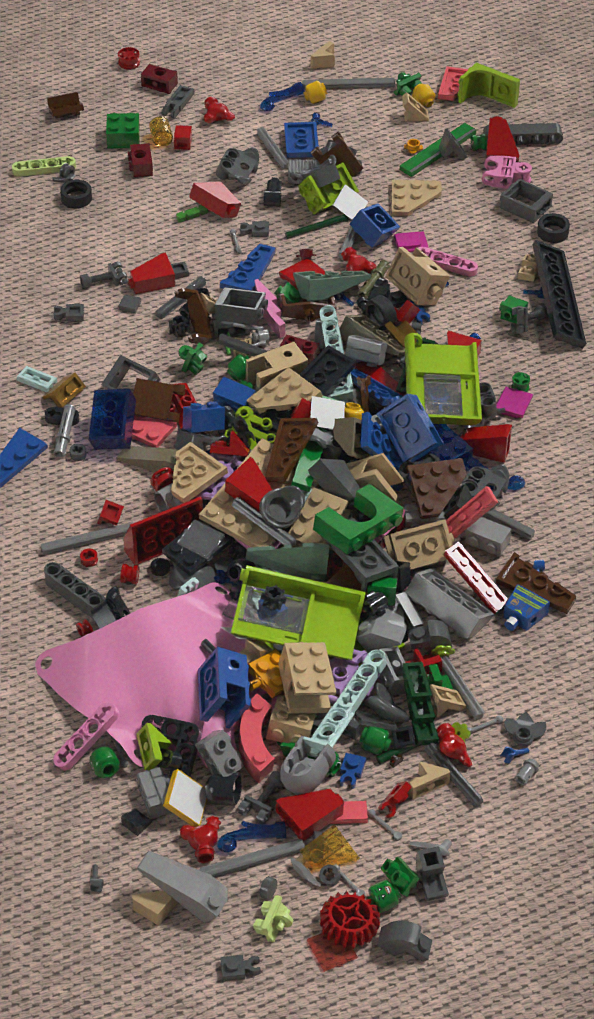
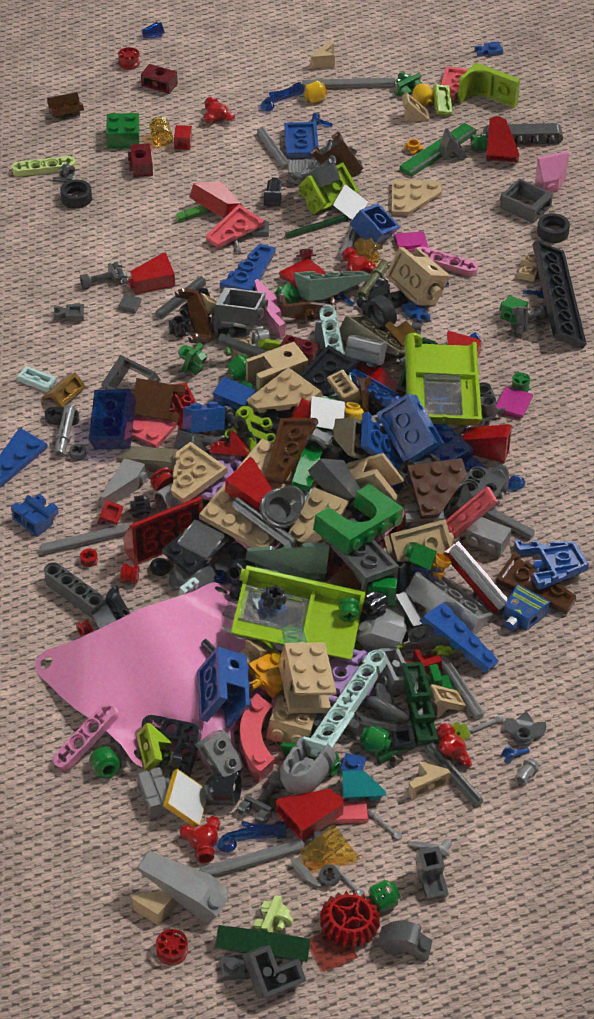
dark grey hand [90,864,104,892] -> none
black slope [121,809,152,836] -> none
dark grey hinge [162,85,195,119] -> none
dark grey tile [171,262,189,279] -> none
dark grey piece [215,147,259,186] -> none
dark grey tile [260,876,277,900] -> none
red plate [378,781,412,818] -> none
green hips [381,856,419,897] -> none
red panel [395,300,420,324] -> none
bright pink piece [482,156,532,189] -> none
none -> blue hips [11,494,59,537]
none -> light grey slope [101,458,147,508]
none -> black gear [130,495,151,519]
none -> clear blue cone [141,22,165,38]
none -> red wheel [156,929,188,965]
none -> coral wing [206,204,265,248]
none -> dark green slope [214,925,311,963]
none -> dark grey brick [242,945,307,998]
none -> lime slope [257,339,281,351]
none -> clear light blue tile [282,626,307,643]
none -> tan slope [327,370,361,405]
none -> green wheel [338,597,360,622]
none -> teal slope [340,770,386,801]
none -> clear yellow hips [354,238,383,264]
none -> green brick [403,542,437,570]
none -> hand [412,565,441,581]
none -> blue wing [419,602,499,673]
none -> light orange wheel [425,552,451,580]
none -> lime plate [433,84,453,116]
none -> light grey axle [449,545,507,610]
none -> blue plate [474,41,503,57]
none -> blue wing [514,540,589,590]
none -> bright pink slope [535,151,569,193]

